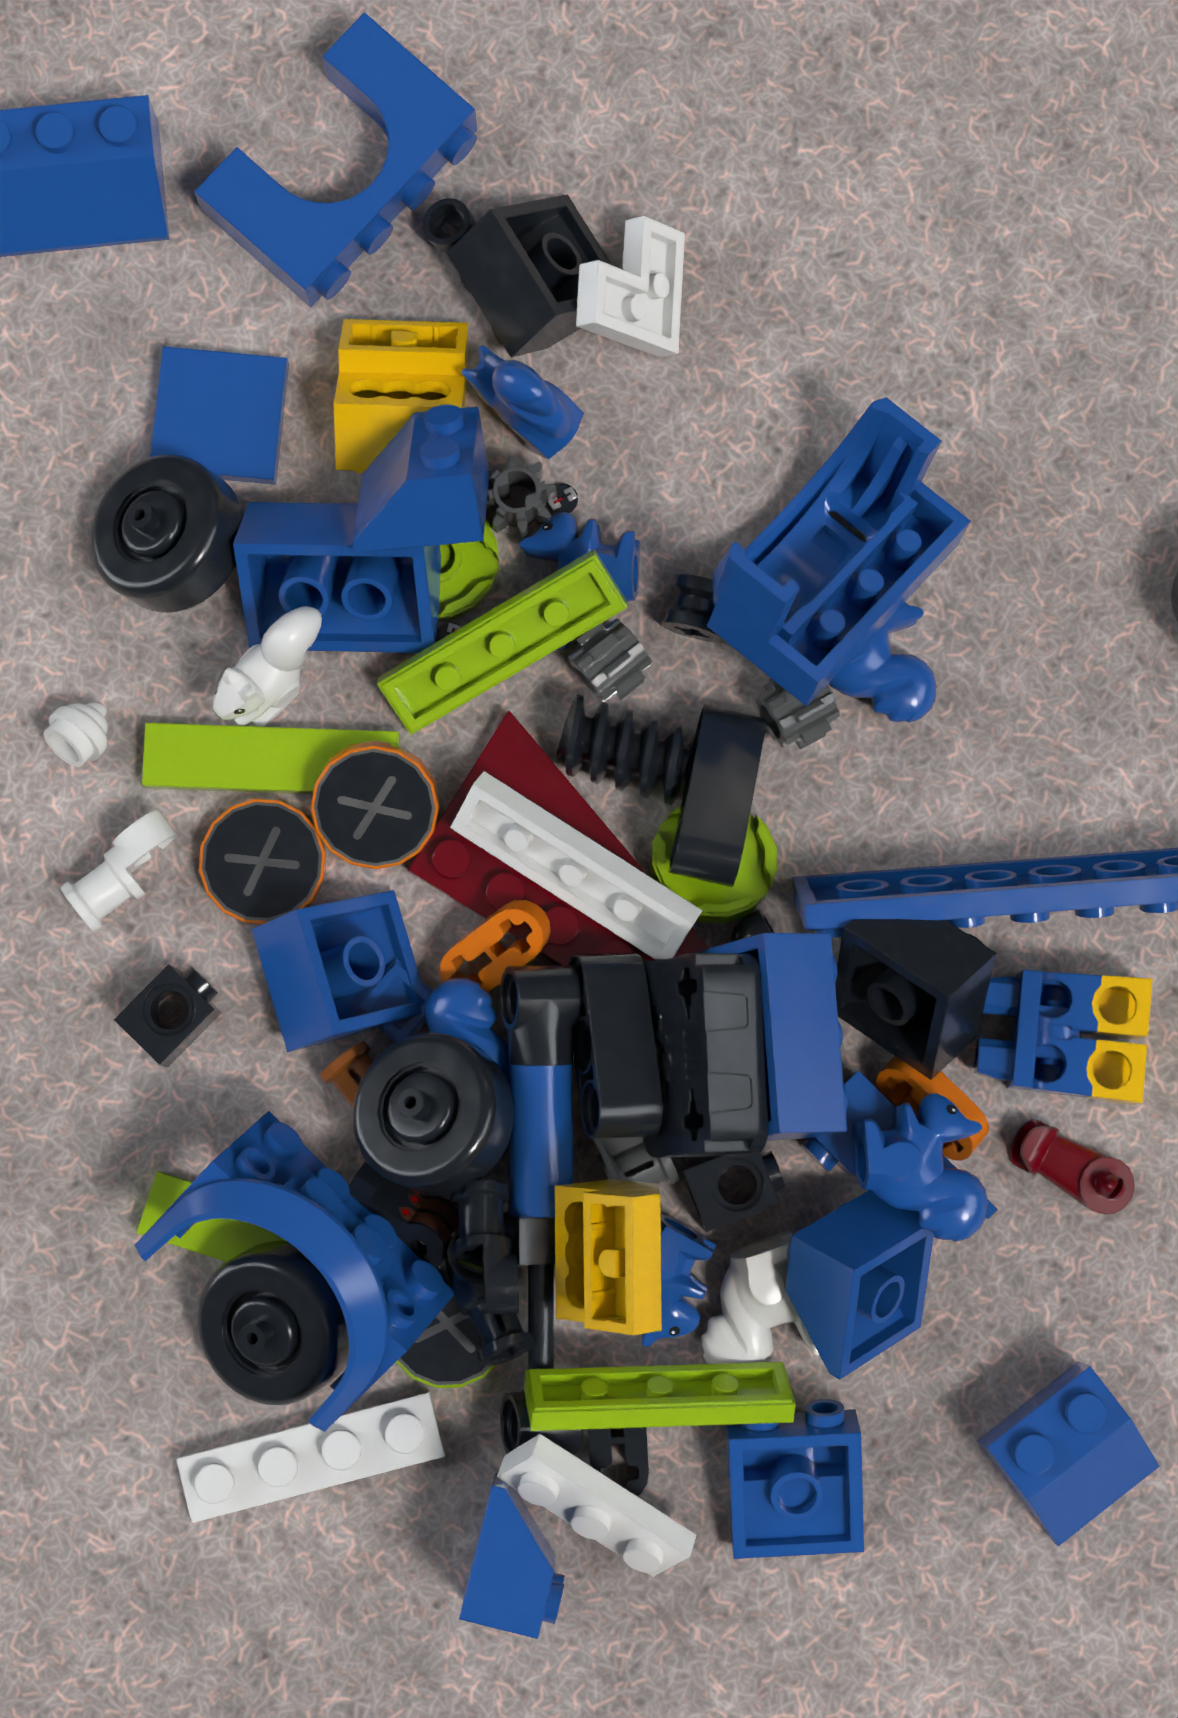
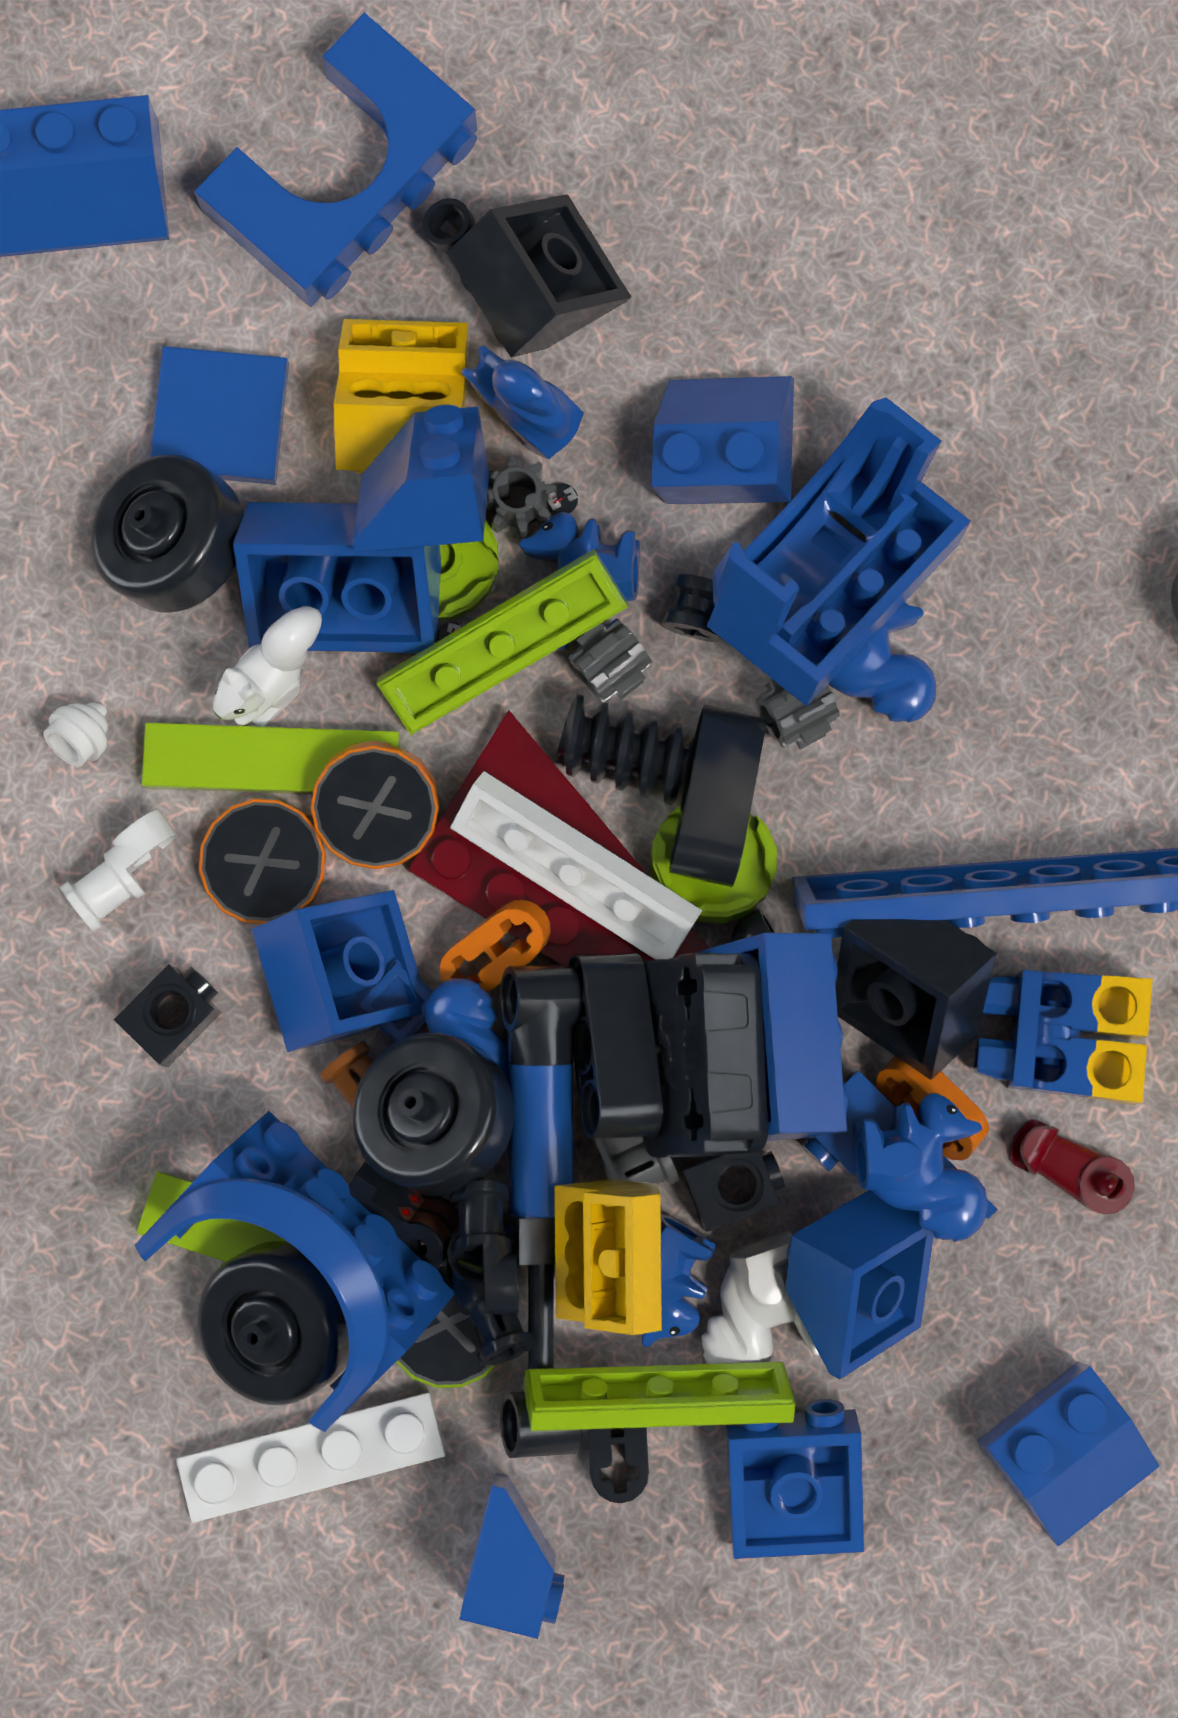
white plate [497,1434,696,1577] -> none
white plate [576,216,685,357] -> none
none -> blue slope [652,376,794,504]

